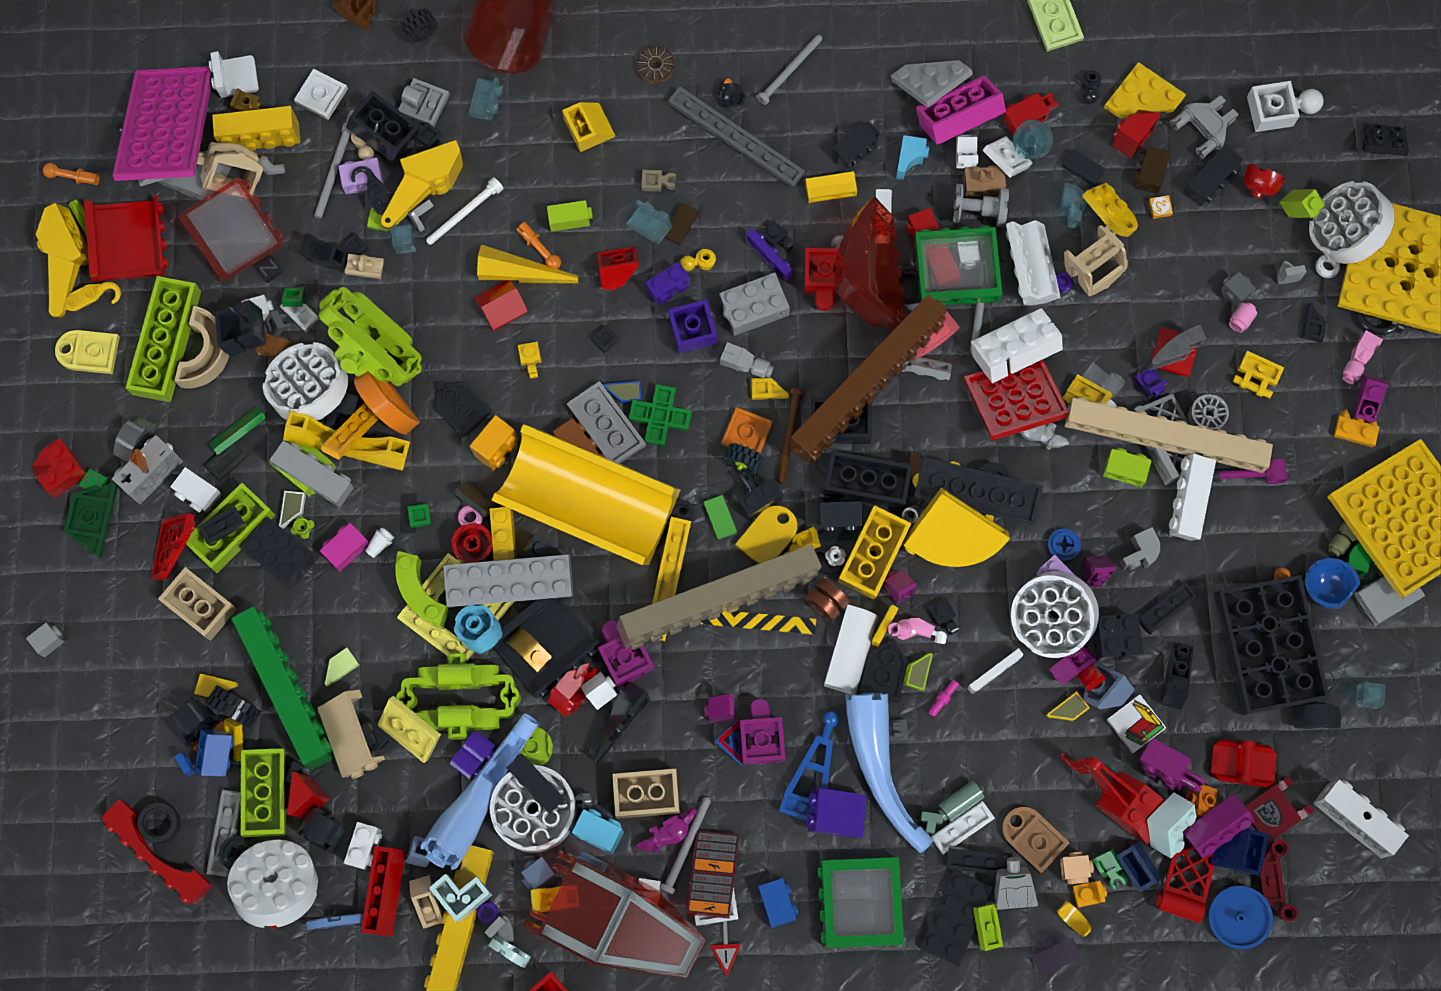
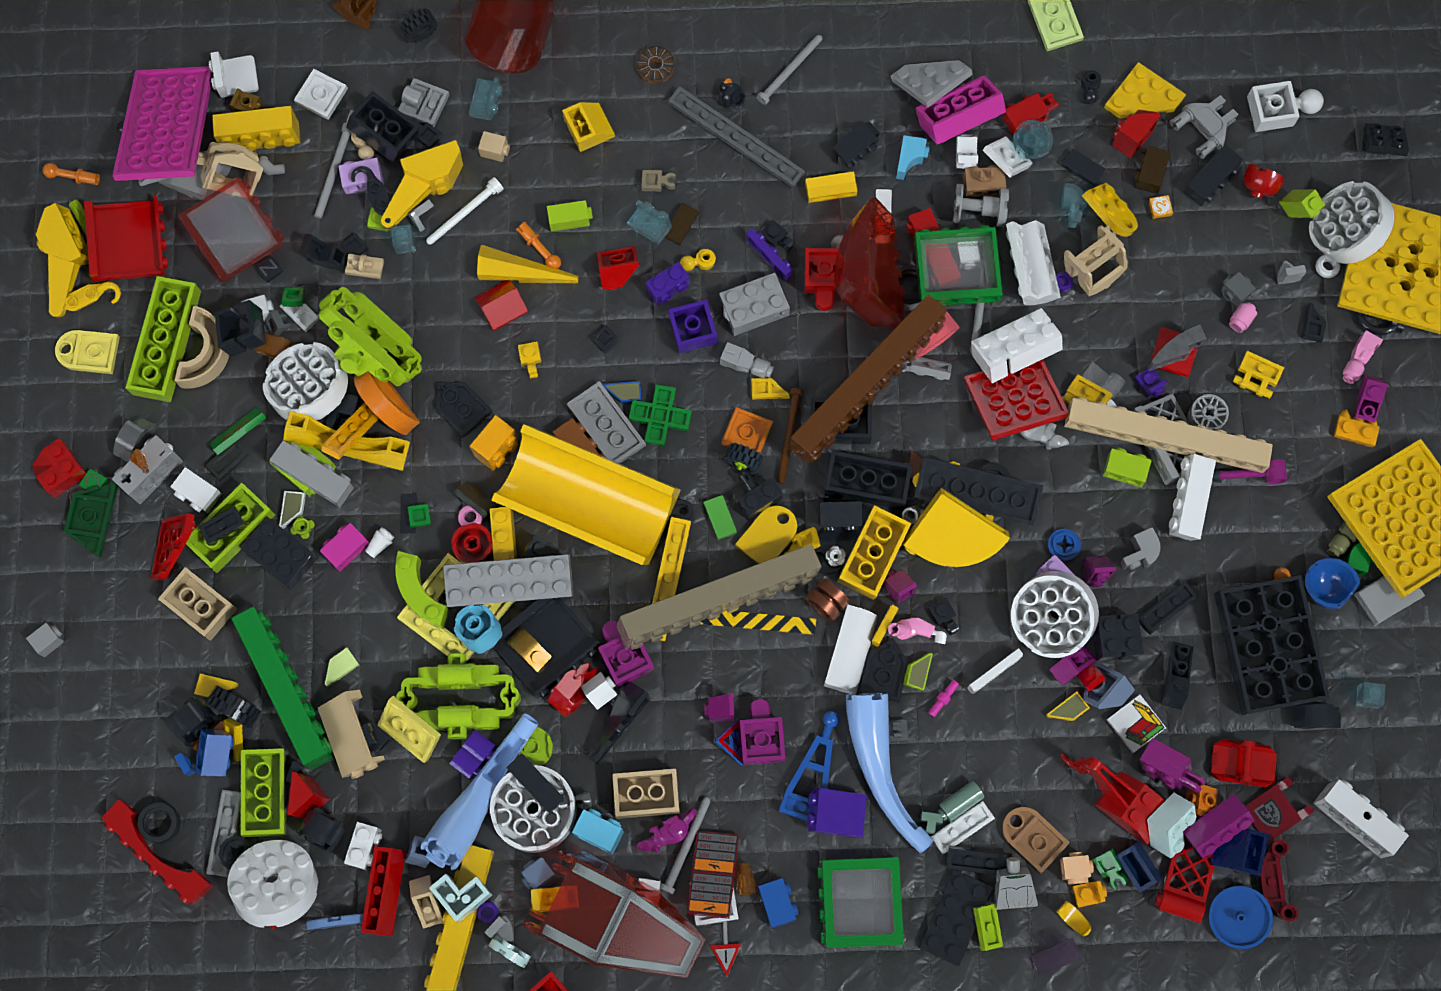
none -> tan brick [478,131,510,162]
none -> clear orange cone [736,863,757,896]

